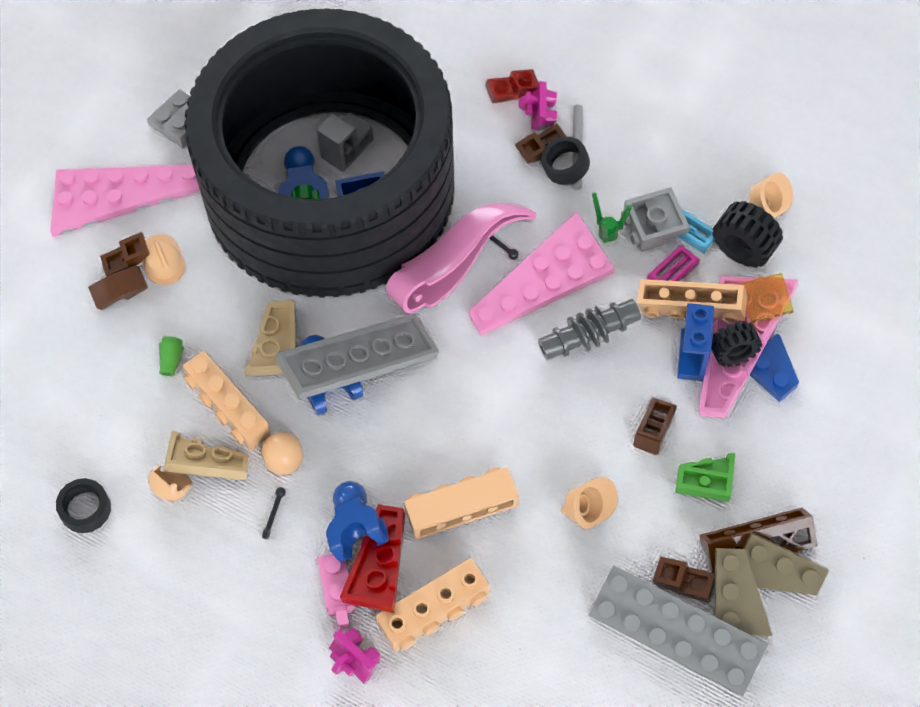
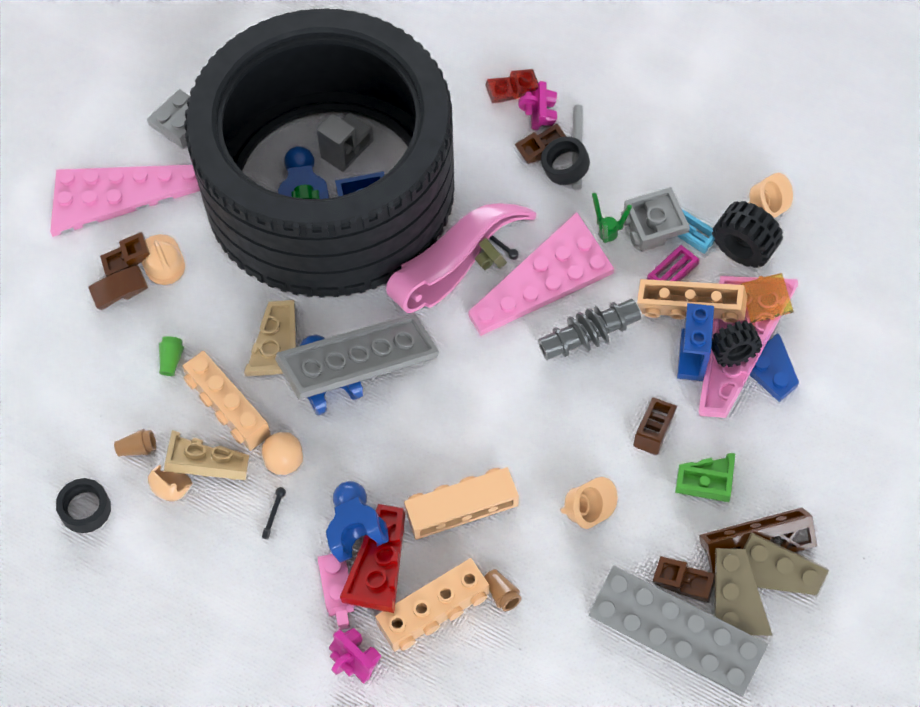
none -> medium nougat cone [114,429,157,457]
none -> olive tile [475,238,507,271]
none -> medium nougat cone [484,569,522,612]

